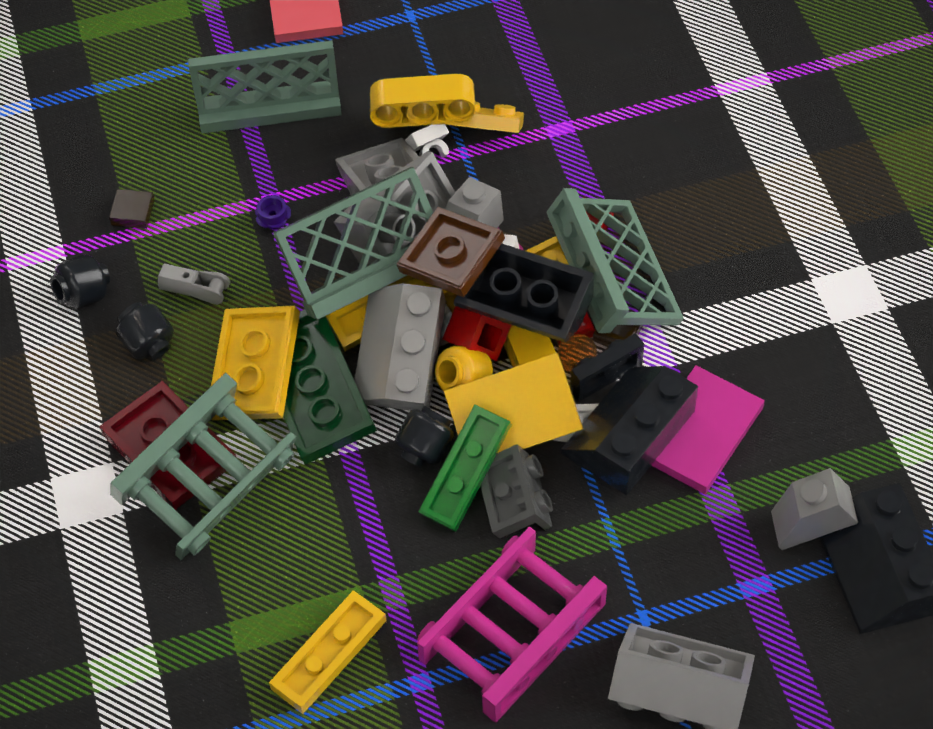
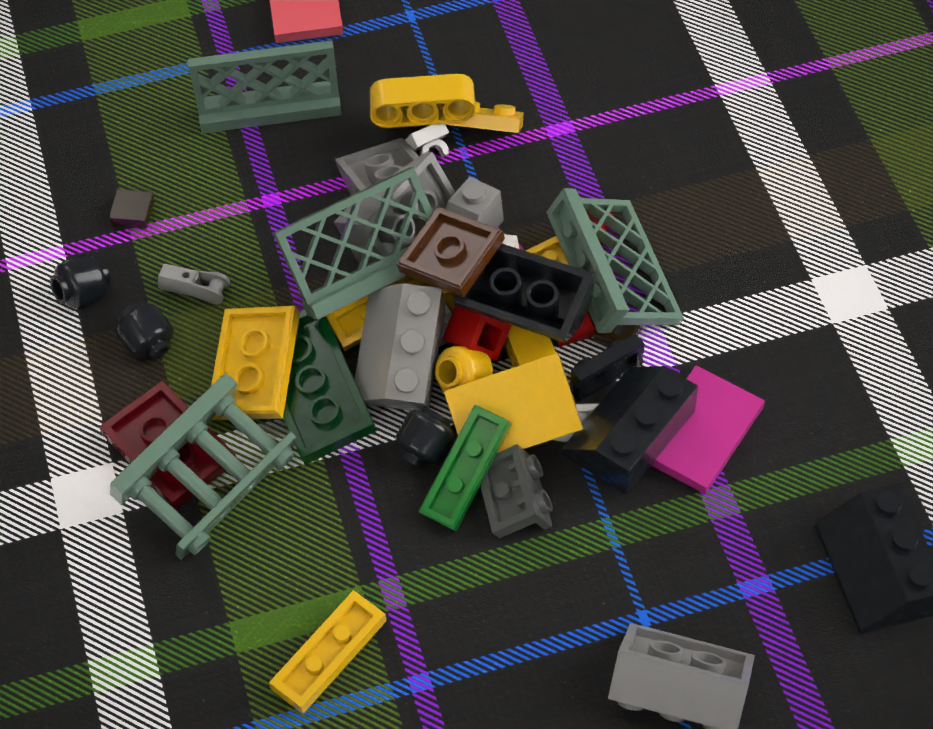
dark purple plate [255,195,291,229] -> none
dark pink fence [417,526,607,723] -> none
clear orange tile [558,334,597,373] -> none
light grey slope [771,468,858,550] -> none

